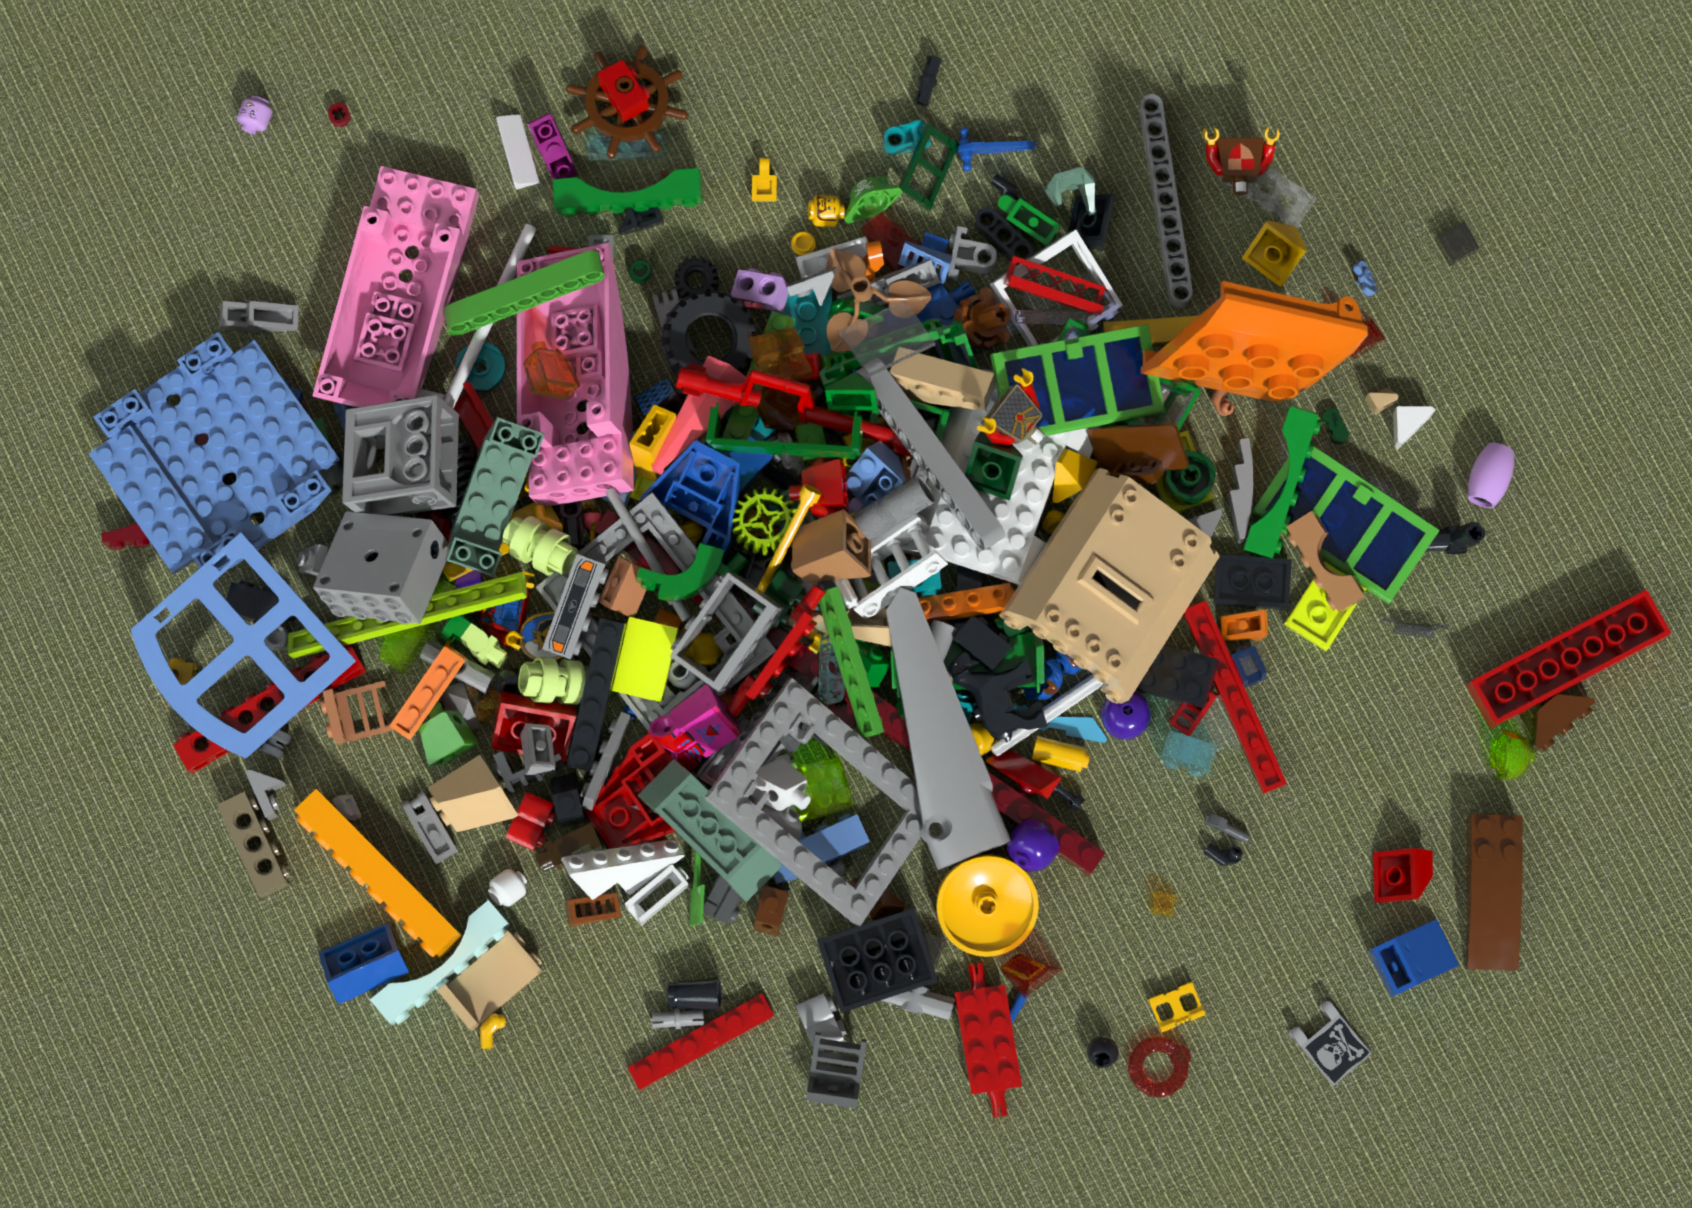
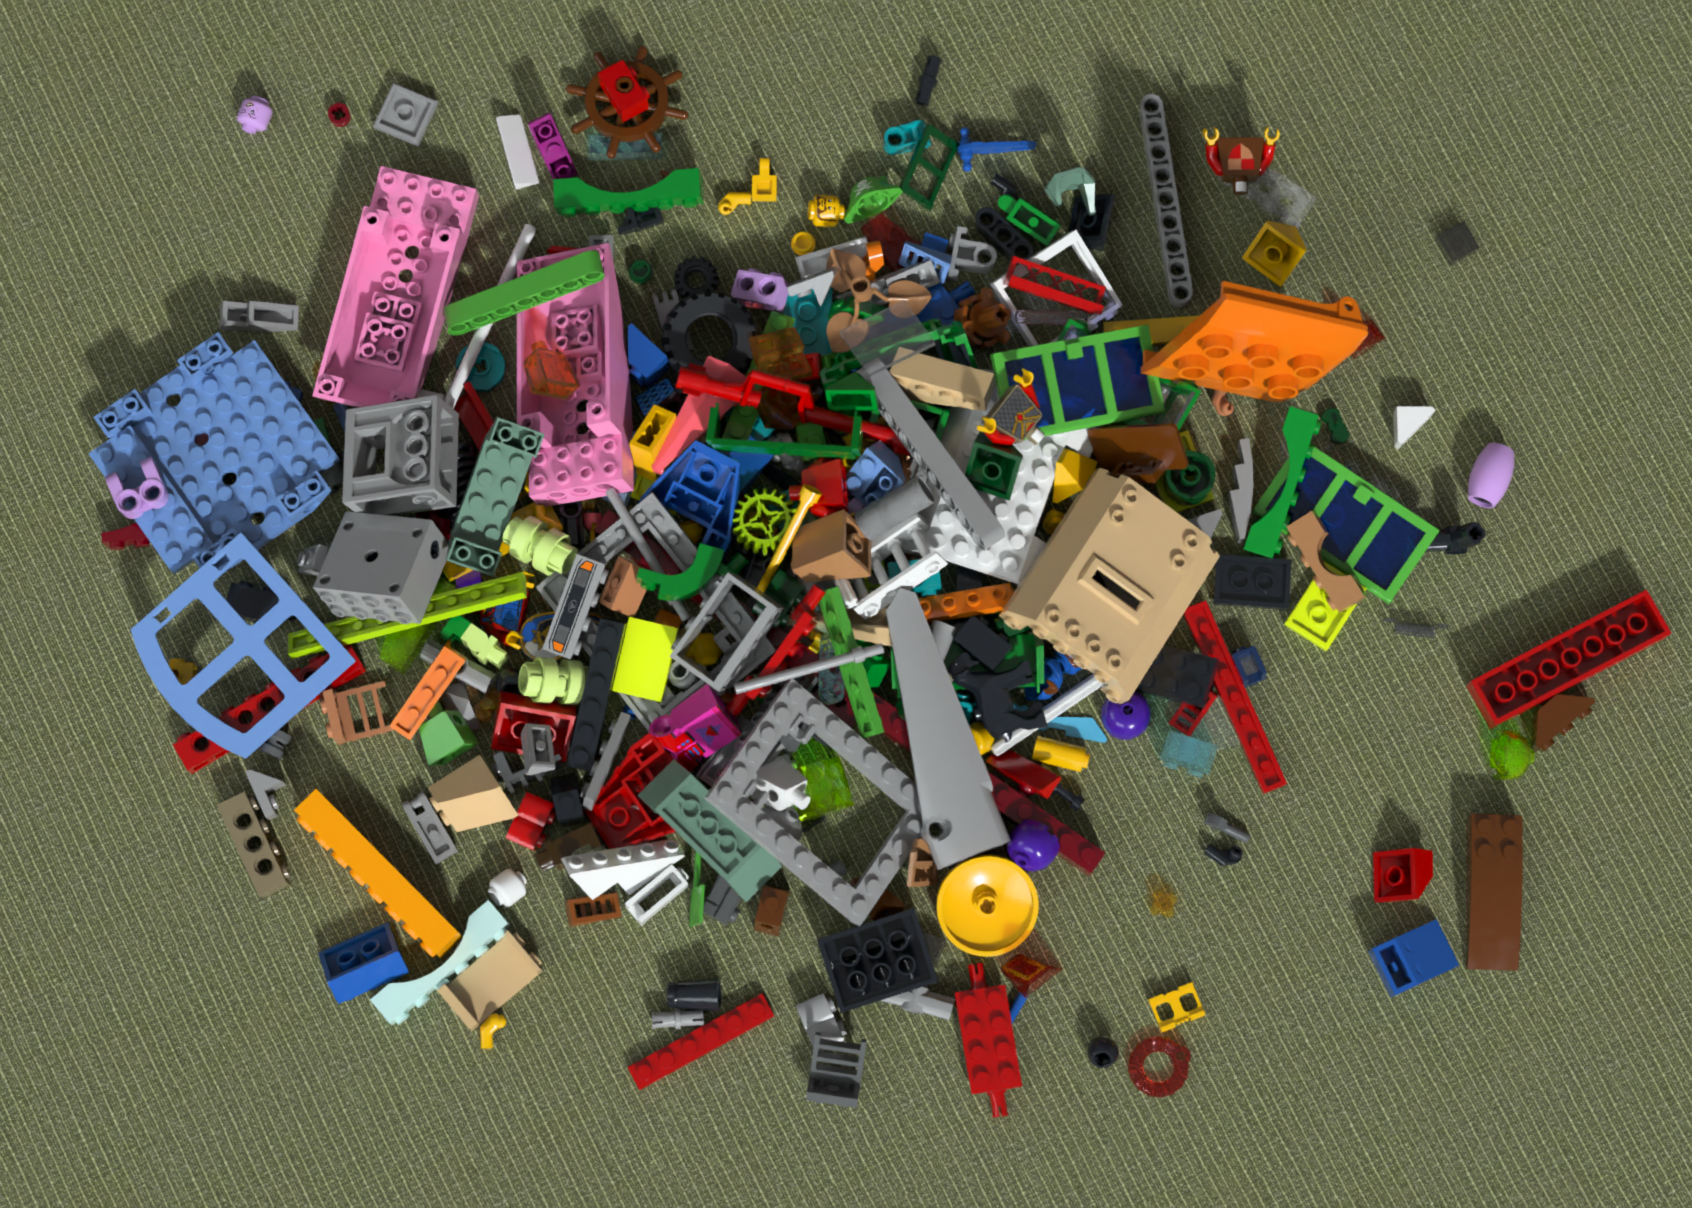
light grey tile [265,626,288,651] -> none
white tile [332,794,361,821] -> none
medium blue brick [773,813,870,887] -> none
orange slope [1221,609,1268,642] -> none
flag [1288,1001,1372,1086] -> none
medium blue piece [1353,260,1377,296] -> none
tan slope [1365,388,1399,414] -> none
none -> lavender piece [105,456,169,519]
none -> light grey plate [373,83,439,146]
none -> blue slope [628,323,669,389]
none -> yellow arm [718,192,751,215]
none -> light grey bar [734,643,884,694]
none -> medium nougat slope [907,838,939,887]

